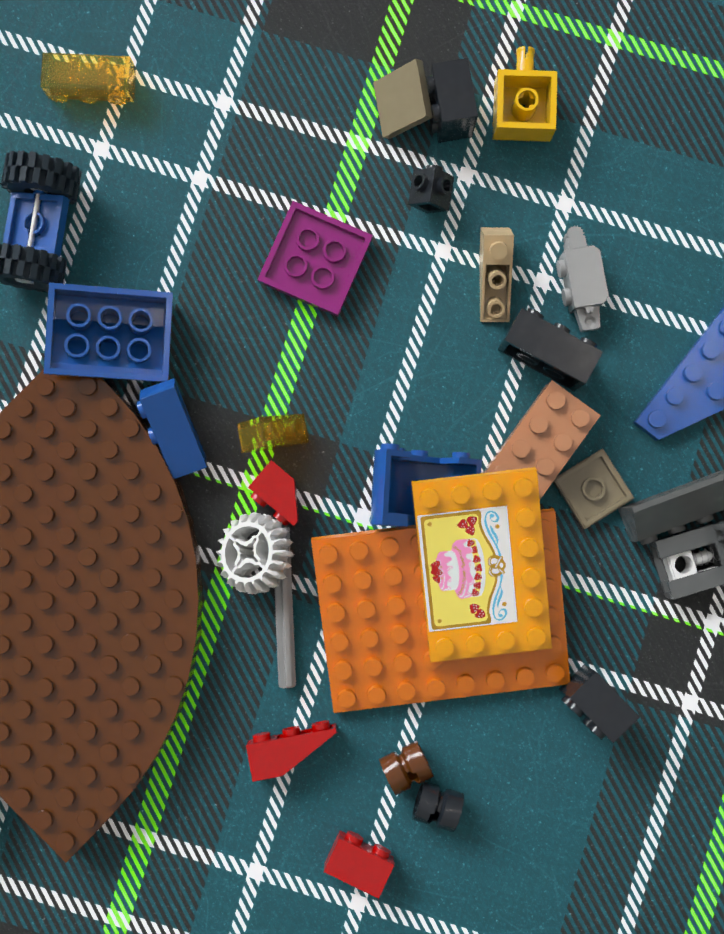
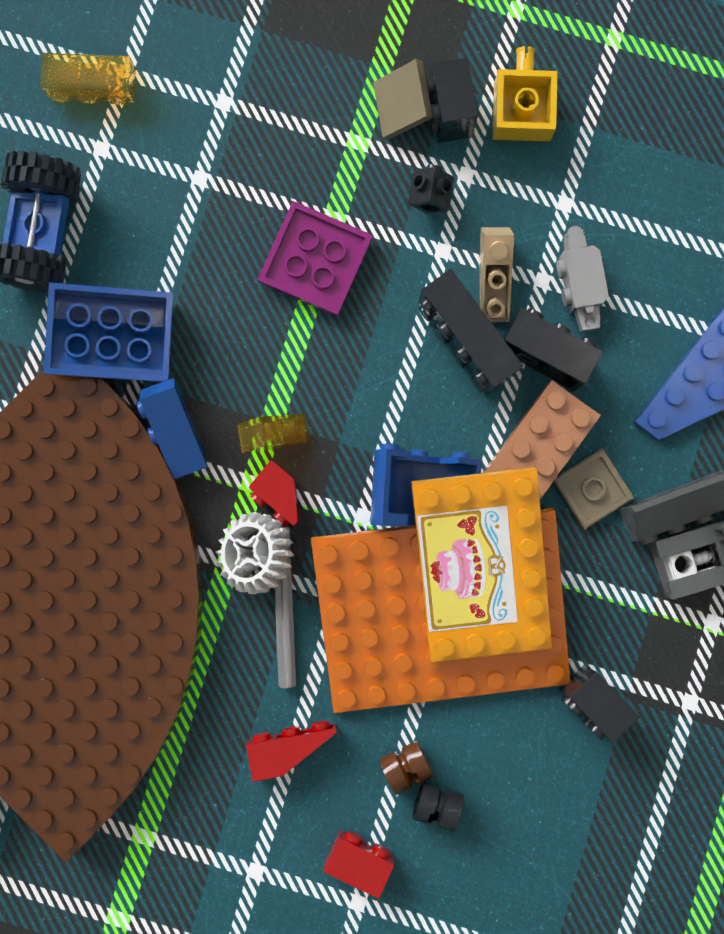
none -> black brick [418,269,523,395]

